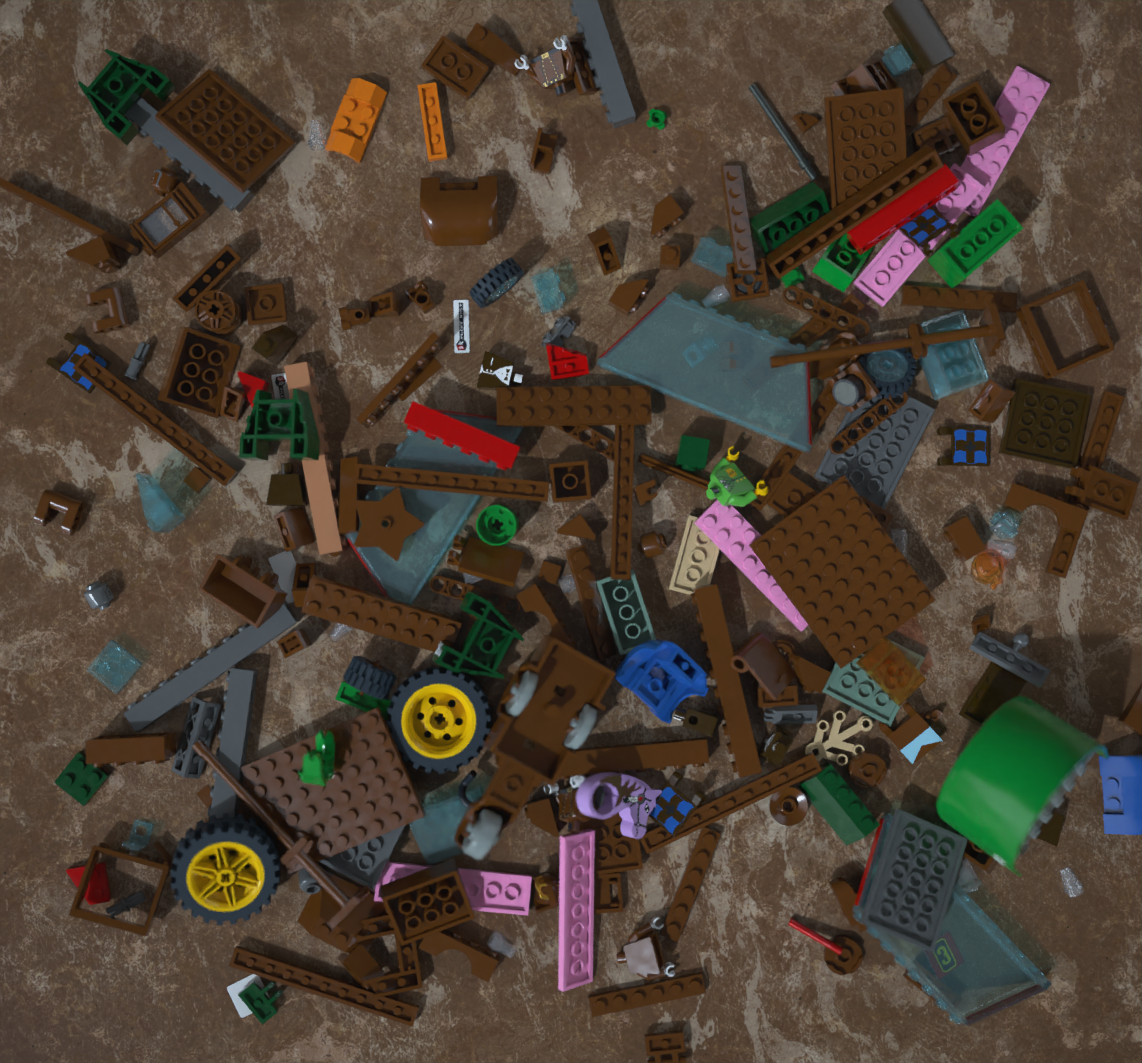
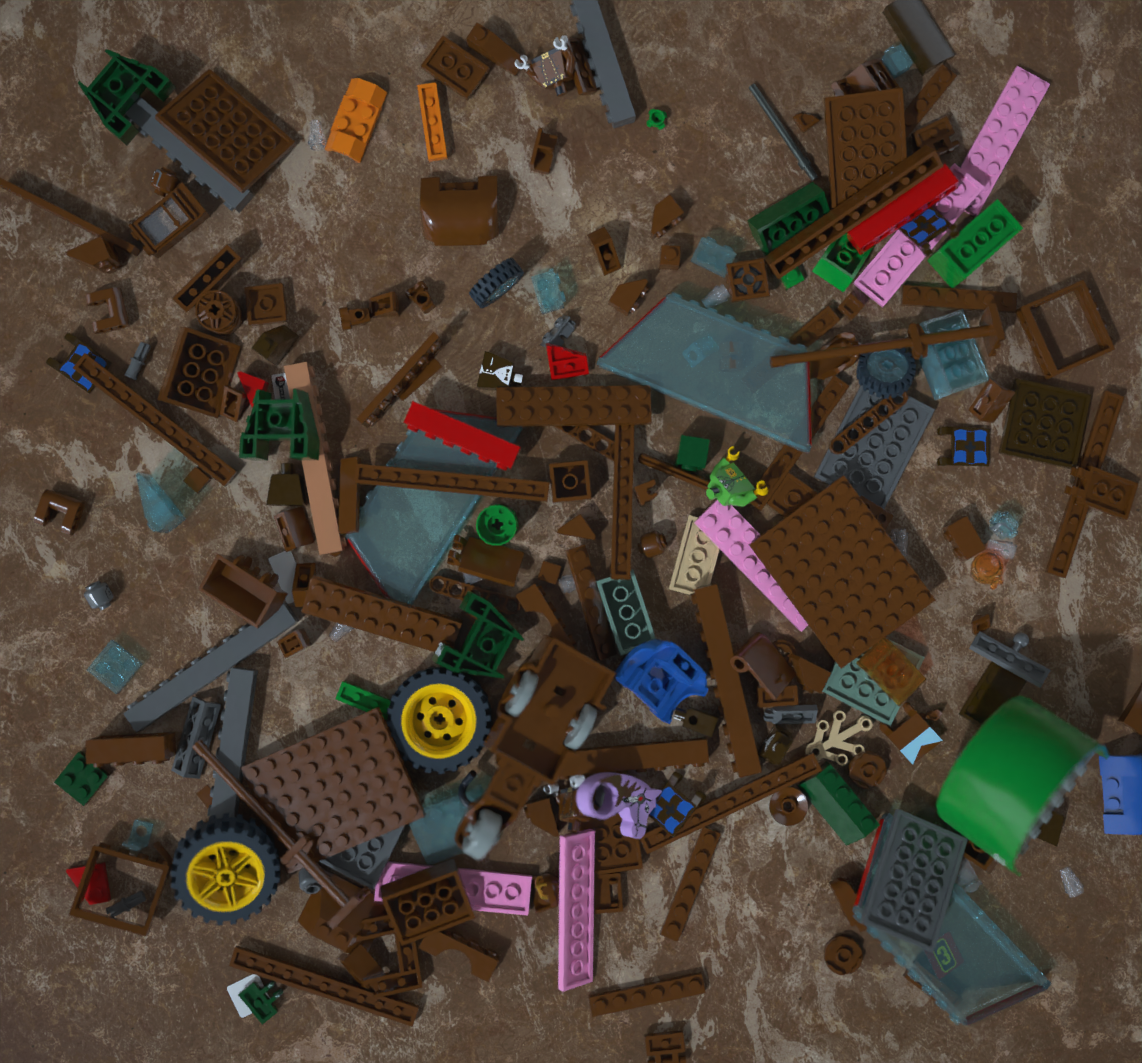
green piece [298,729,335,786] -> none
black wheel [343,656,397,699] -> none
reddish brown plate [354,487,425,561] -> none
white sticker [453,300,470,353] -> none
clear cone [487,931,517,958] -> none
torso [617,916,675,980] -> none
reddish brown plate [720,165,756,274] -> none
reddish brown beam [782,286,870,339] -> none
red bar [788,918,843,955] -> none
piece [828,361,880,413] -> none
reddish brown brick [942,81,1006,156] -> none
reddish brown arch [1002,482,1089,535] -> none

